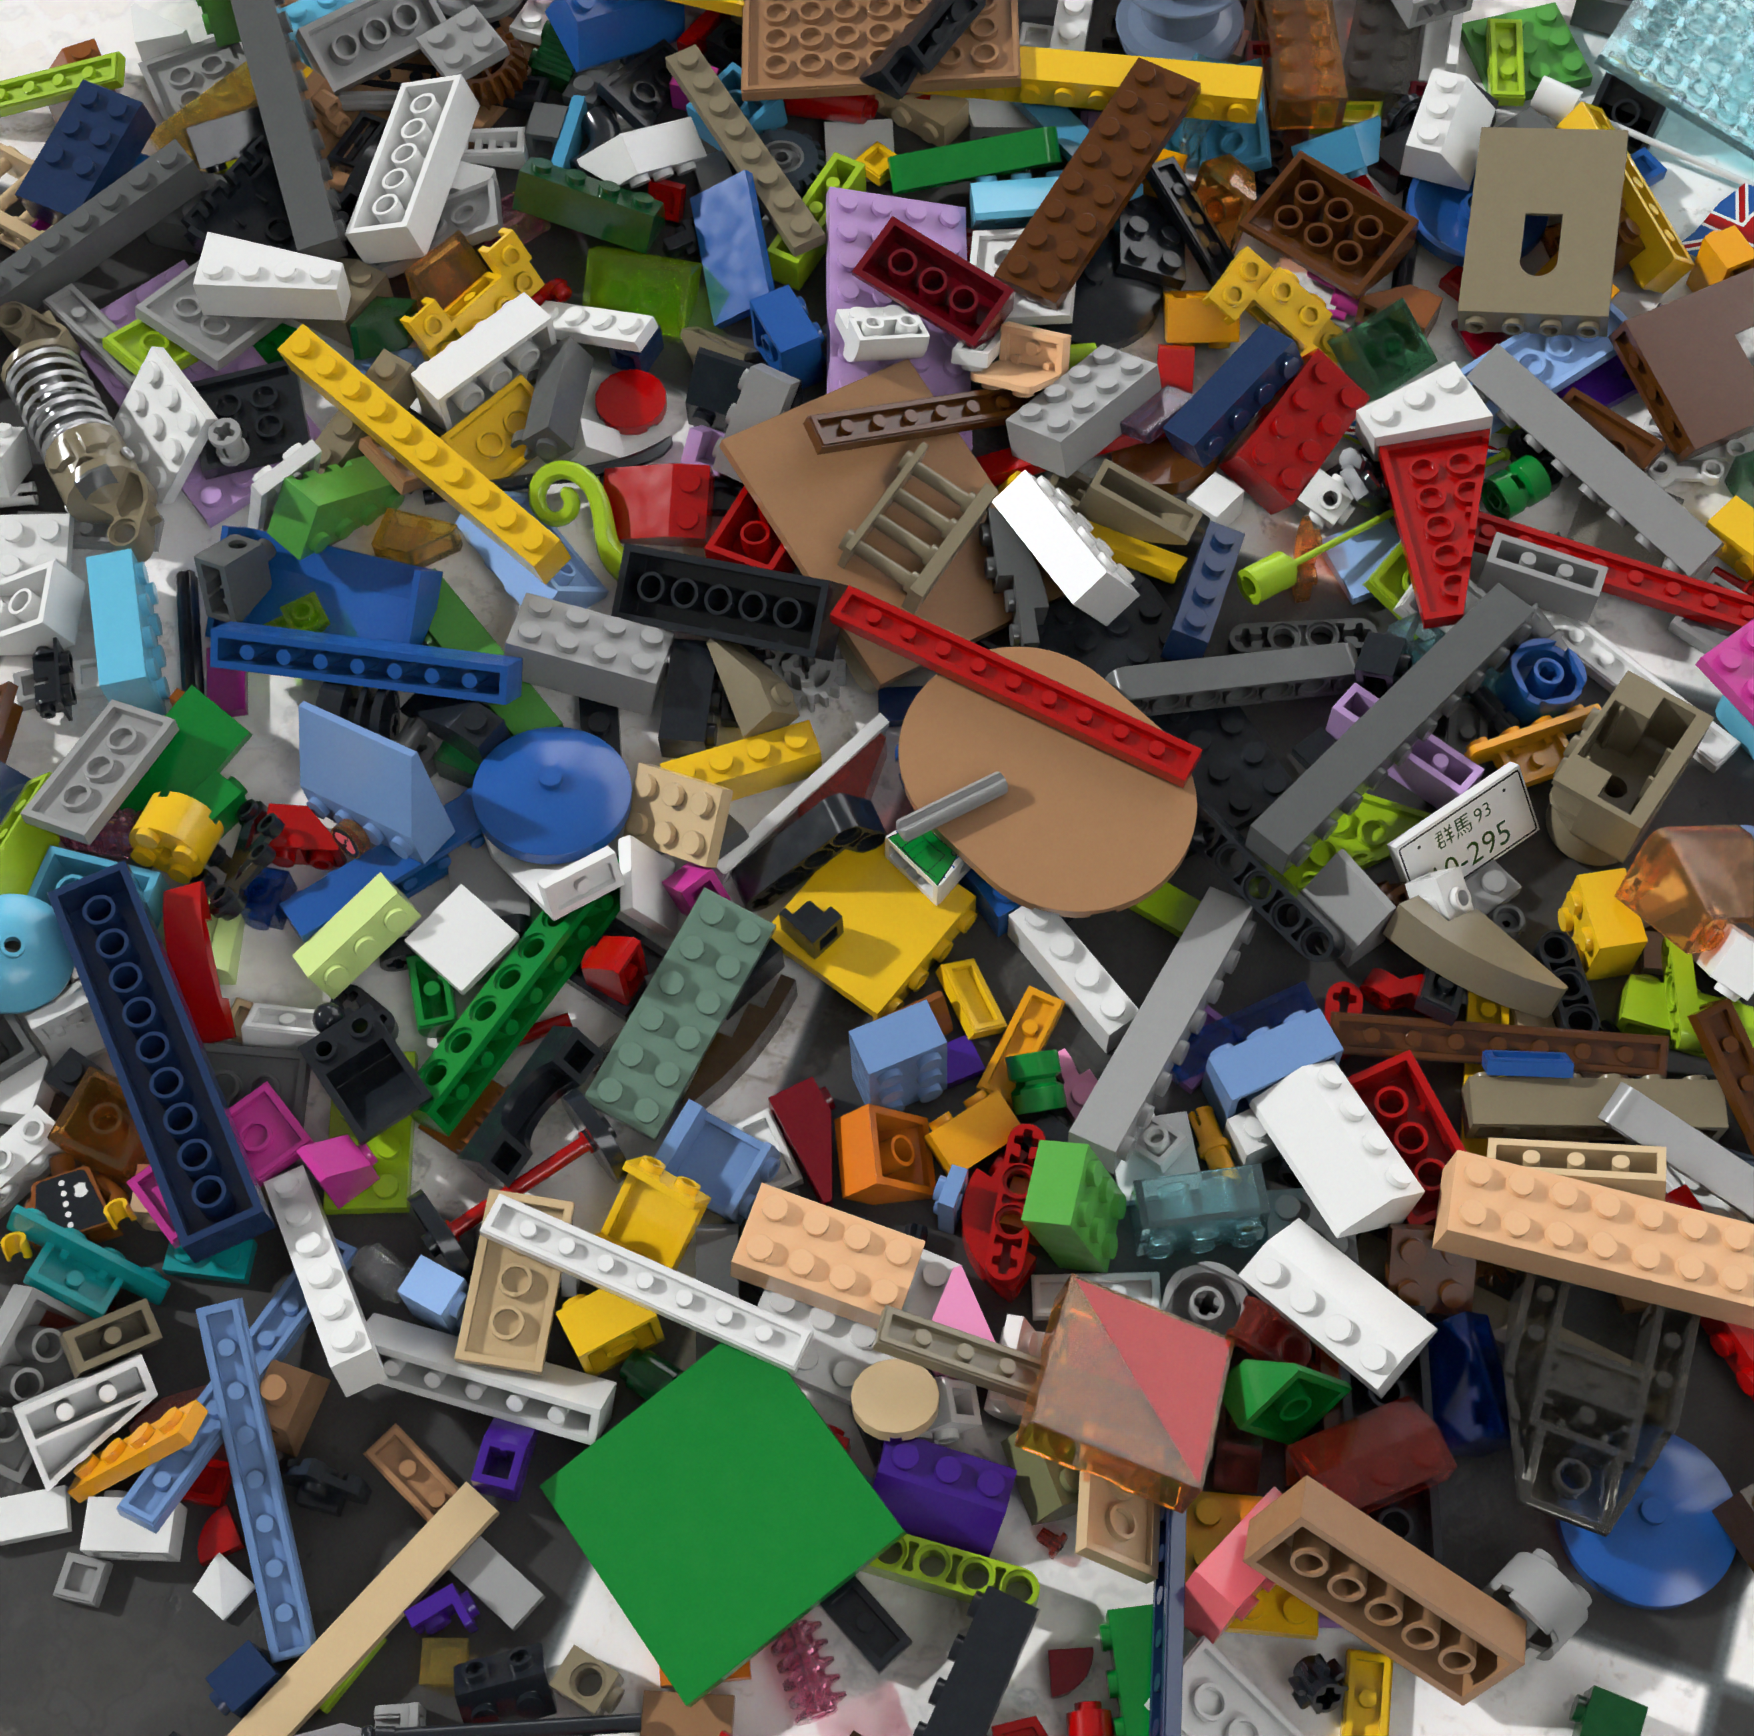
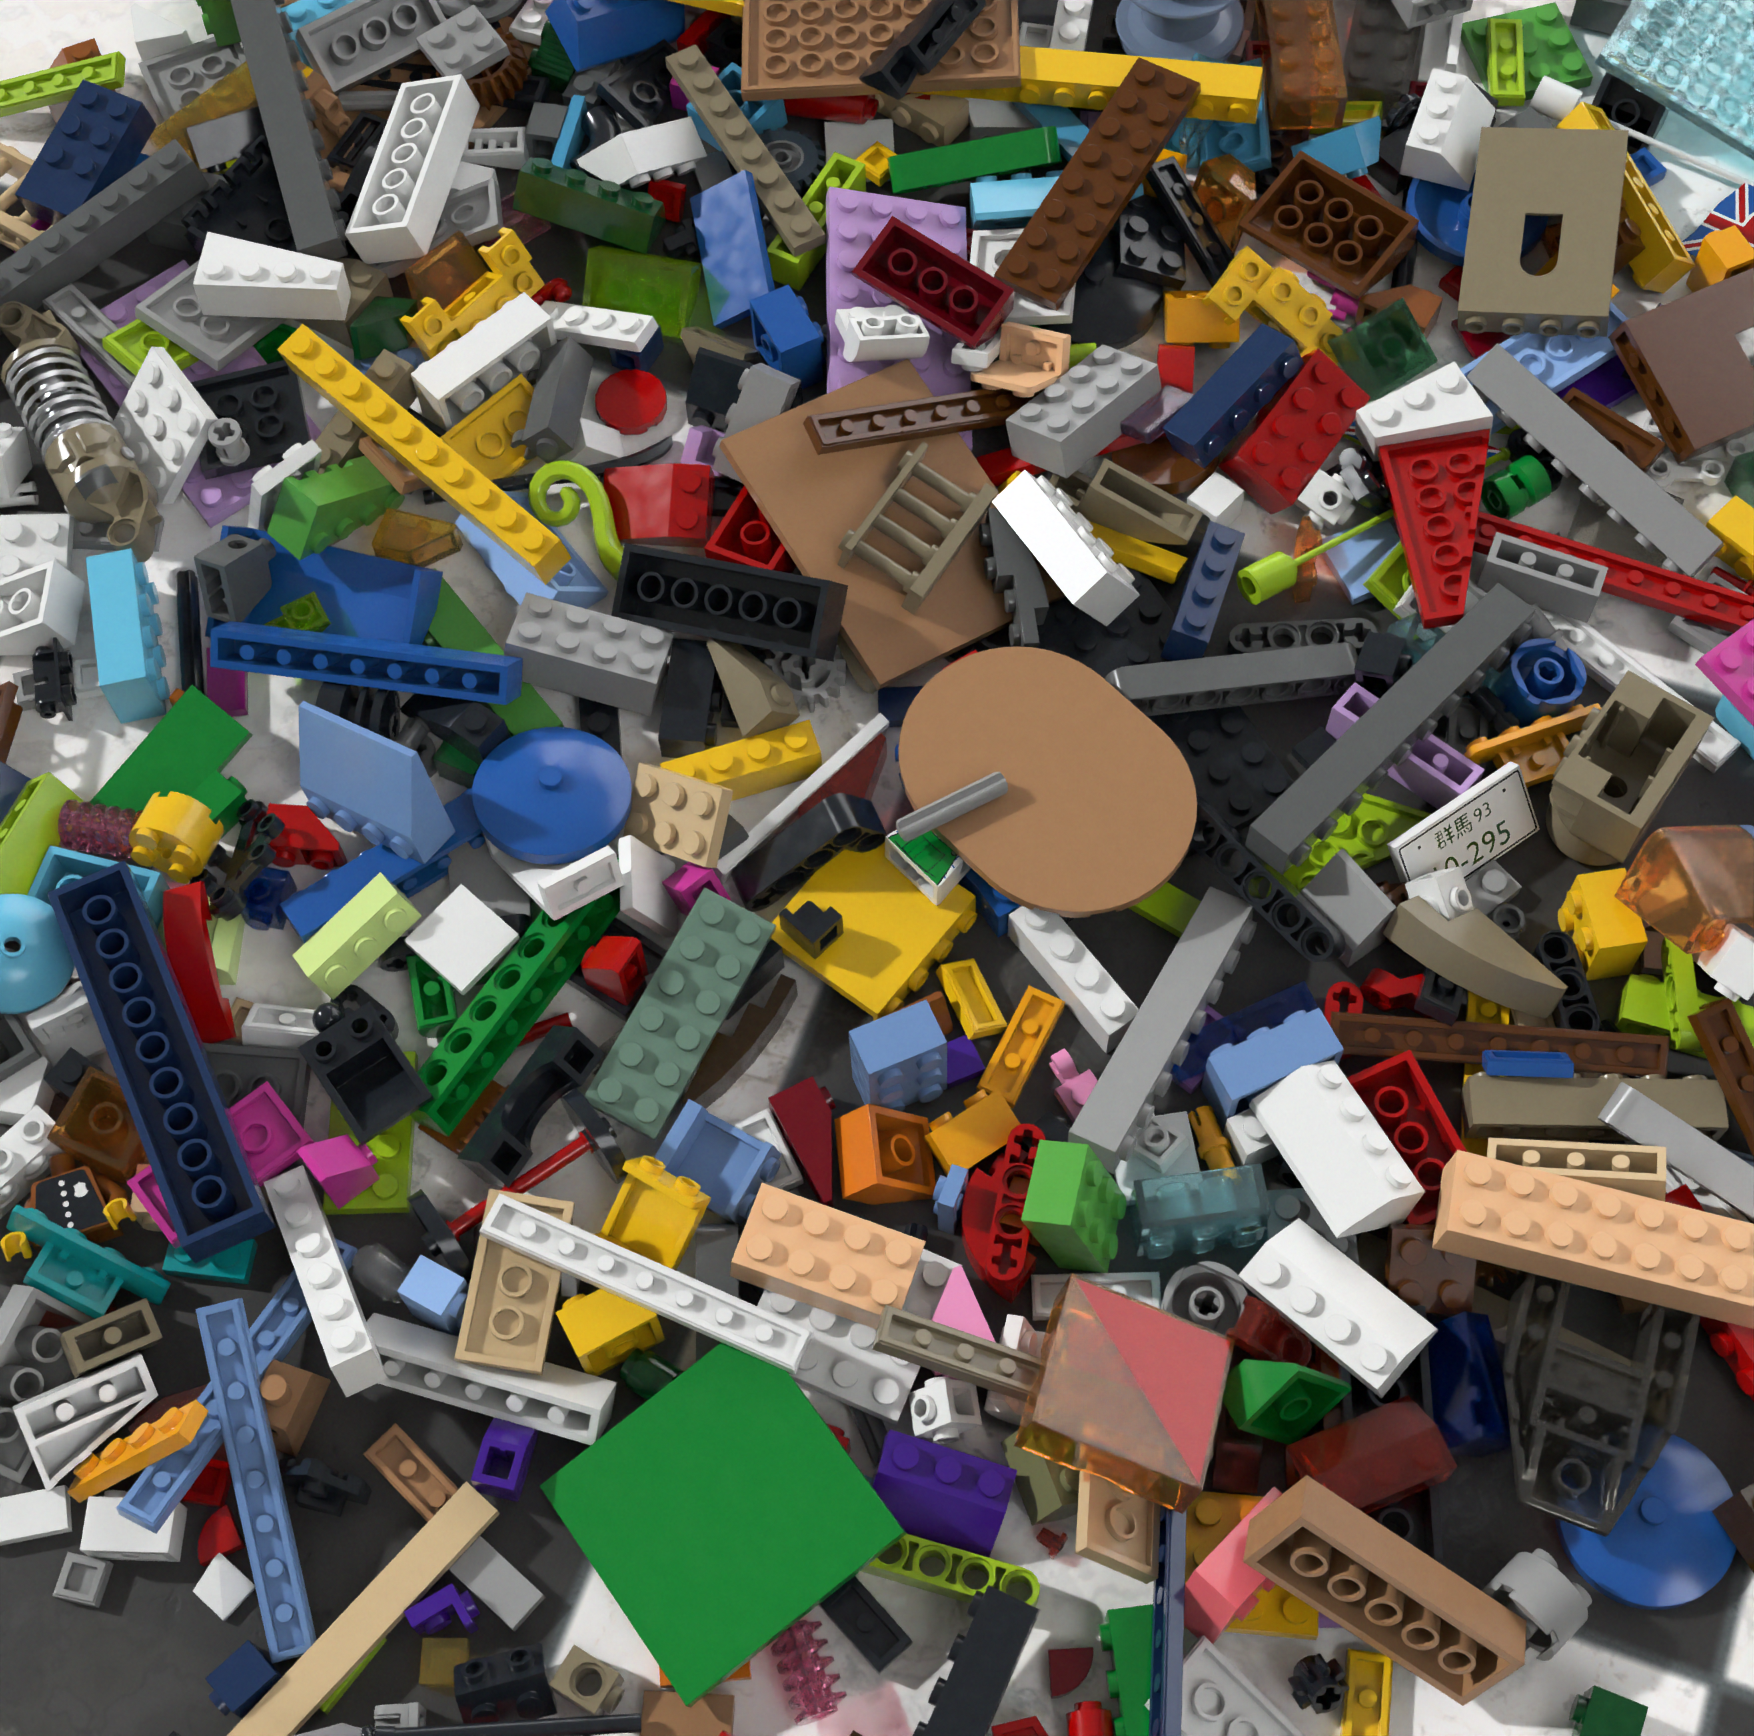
light grey plate [20,699,180,845] -> none
clear orange tile [331,819,370,859] -> none
red plate [830,585,1203,788] -> none
tan tile [851,1358,940,1441] -> none
green wheel [1005,1049,1067,1115] -> none

